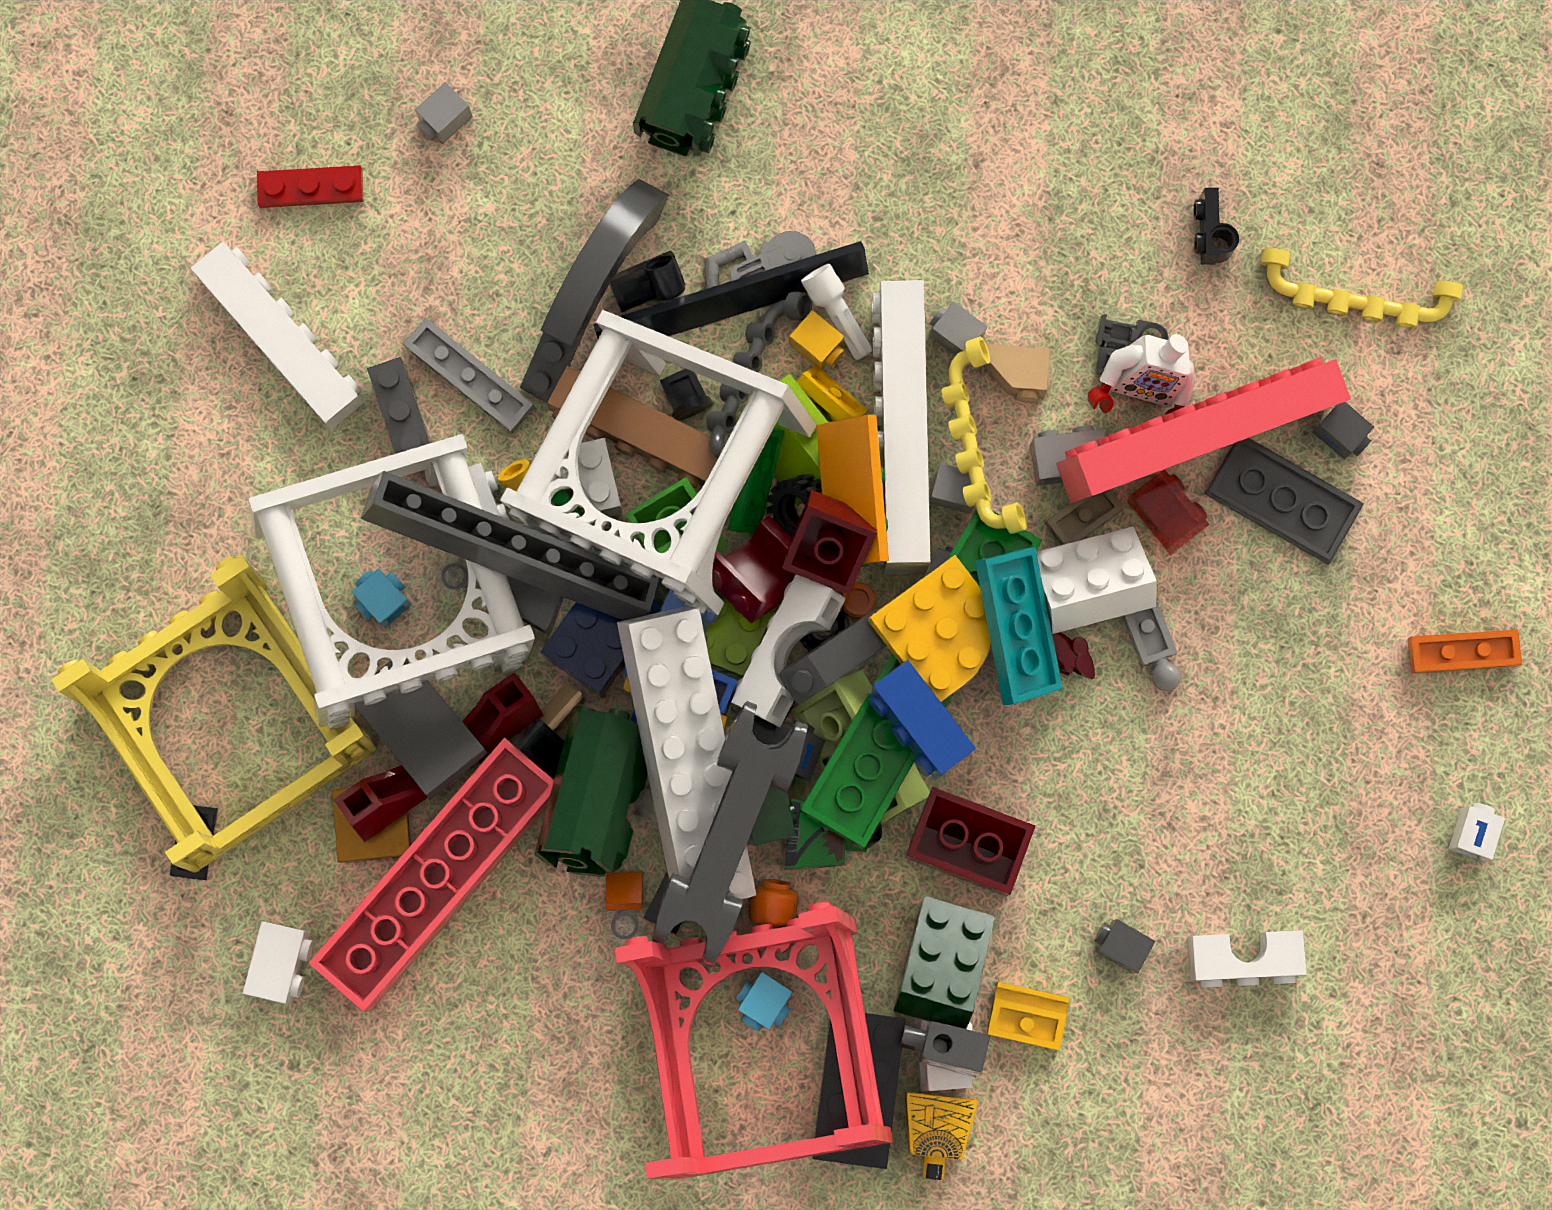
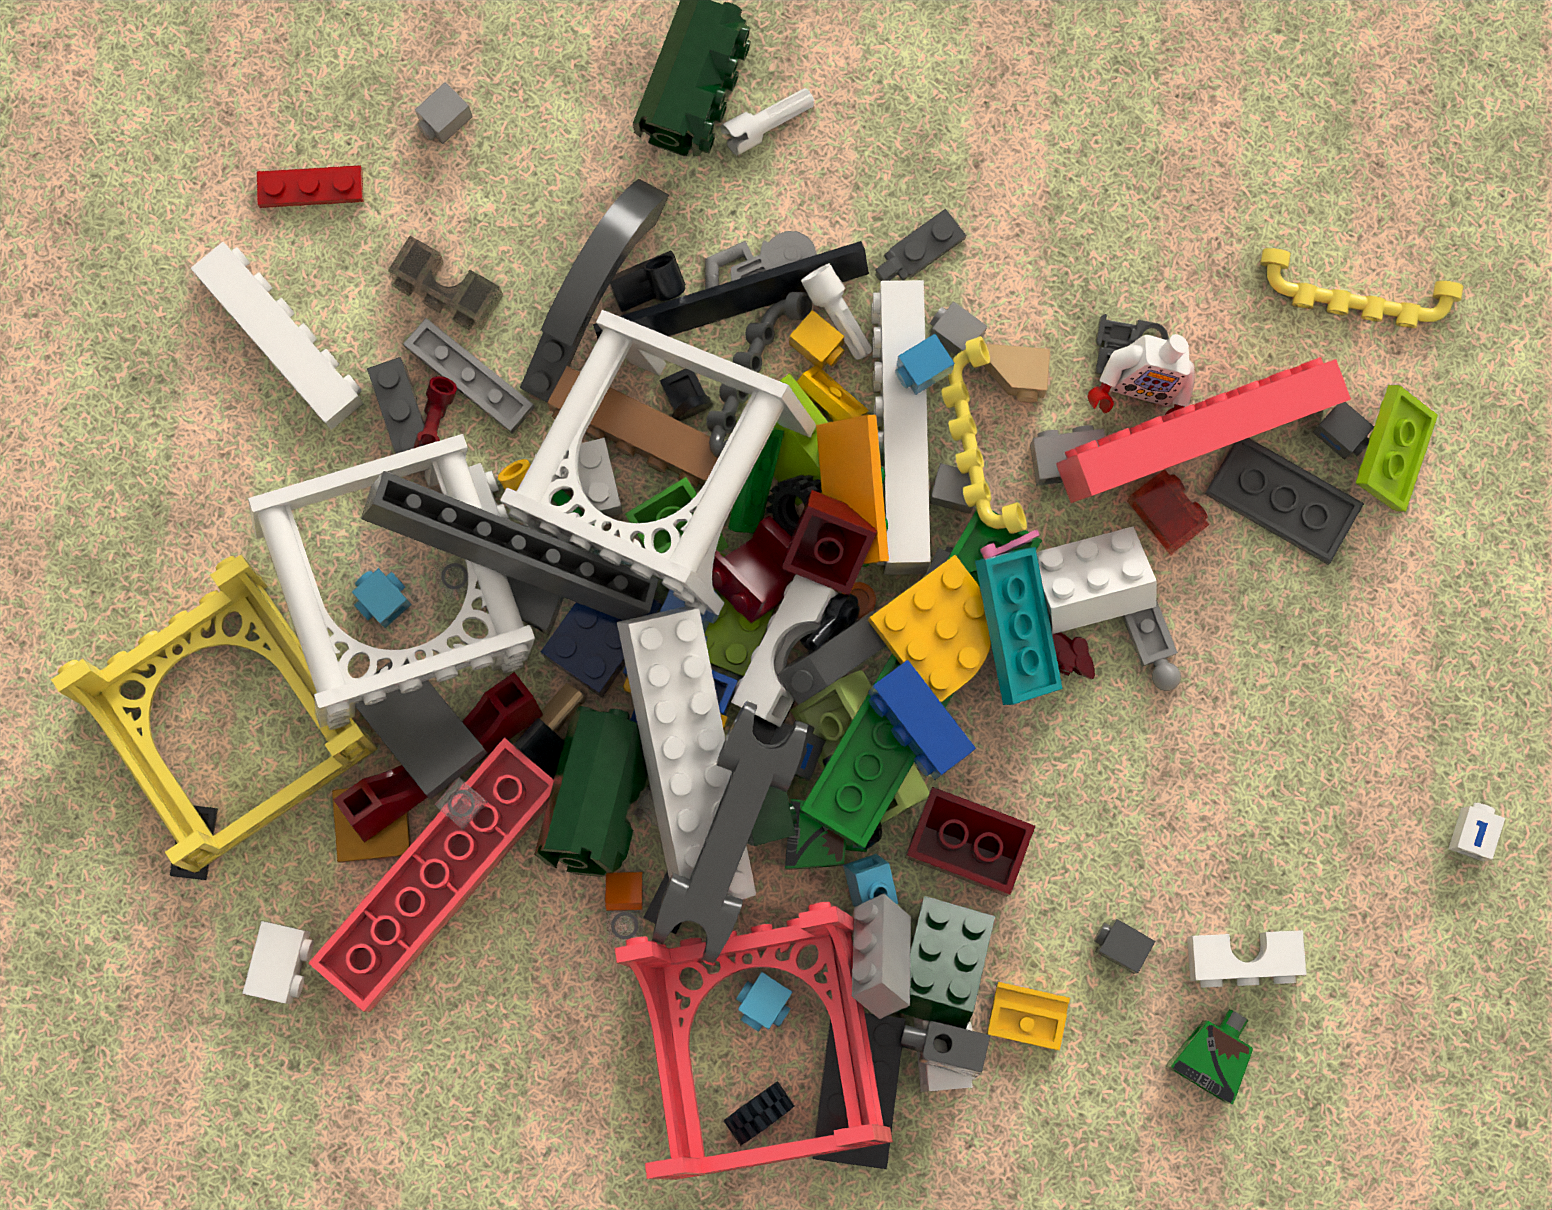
orange head [749,879,799,929] -> none
yellow torso [905,1091,978,1180] -> none
dark tan plate [1045,489,1124,545] -> none
black plate [1193,188,1239,265] -> none
orange plate [1408,629,1522,674] -> none
none -> clear smoke arch [388,236,503,331]
none -> dark red brick [414,376,457,448]
none -> clear tile [434,777,488,830]
none -> white piece [720,88,814,156]
none -> black bush [724,1081,795,1146]
none -> black plate [806,593,860,651]
none -> medium azure brick [843,854,899,907]
none -> light grey brick [852,893,911,1019]
none -> dark grey hinge [875,209,967,282]
none -> dark azure brick [895,334,955,395]
none -> bright pink piece [980,530,1039,559]
none -> torso [1166,1009,1253,1104]
none -> lime plate [1356,385,1438,512]

